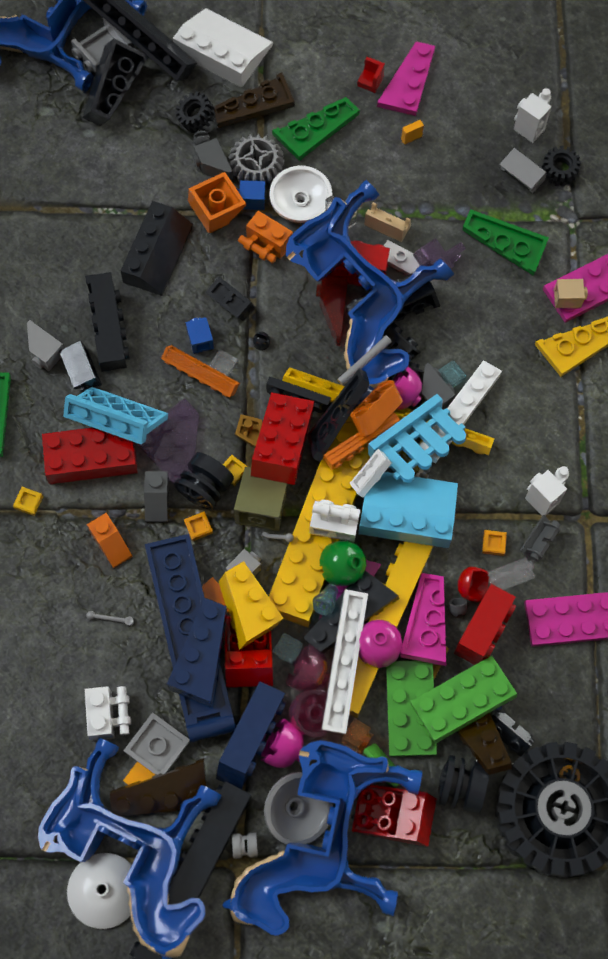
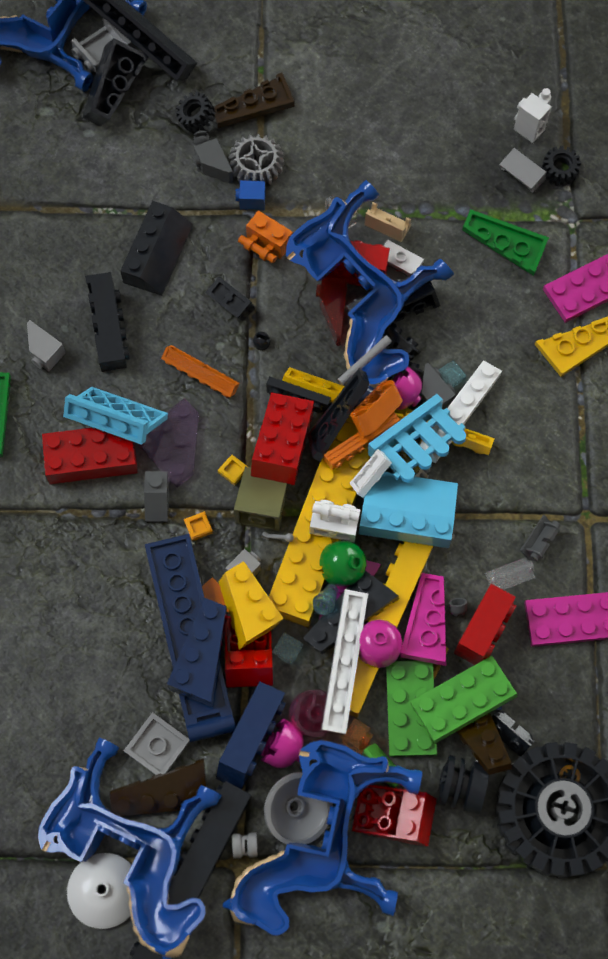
yellow tile [13,487,43,516] -> none
hinge [59,341,102,392] -> none
white brick [85,686,131,741] -> none
light grey hinge [86,611,134,626] -> none
orange slope [87,513,133,569] -> none
light orange tile [123,762,155,785] -> none
white slope [173,8,273,88] -> none
black wheel [174,452,234,511] -> none
blue brick [186,317,214,354] -> none
orange slope [188,172,246,234] -> none
clear tile [209,349,238,377] -> none
pearl gold piece [235,414,262,448] -> none
white dish [270,166,332,223] -> none
green wing [272,97,360,161] -> none
clear pink cylinder [286,644,330,692] -> none
red panel [357,57,385,93] -> none
dark pink wing [377,42,435,116] -> none
light orange tile [401,120,424,145] -> none
clear purple brick [413,238,466,269] -> none
red hair [457,566,489,602] -> none
light orange tile [482,530,507,556] -> none
white brick [525,466,569,516] -> none
tan brick [554,279,588,308] -> none

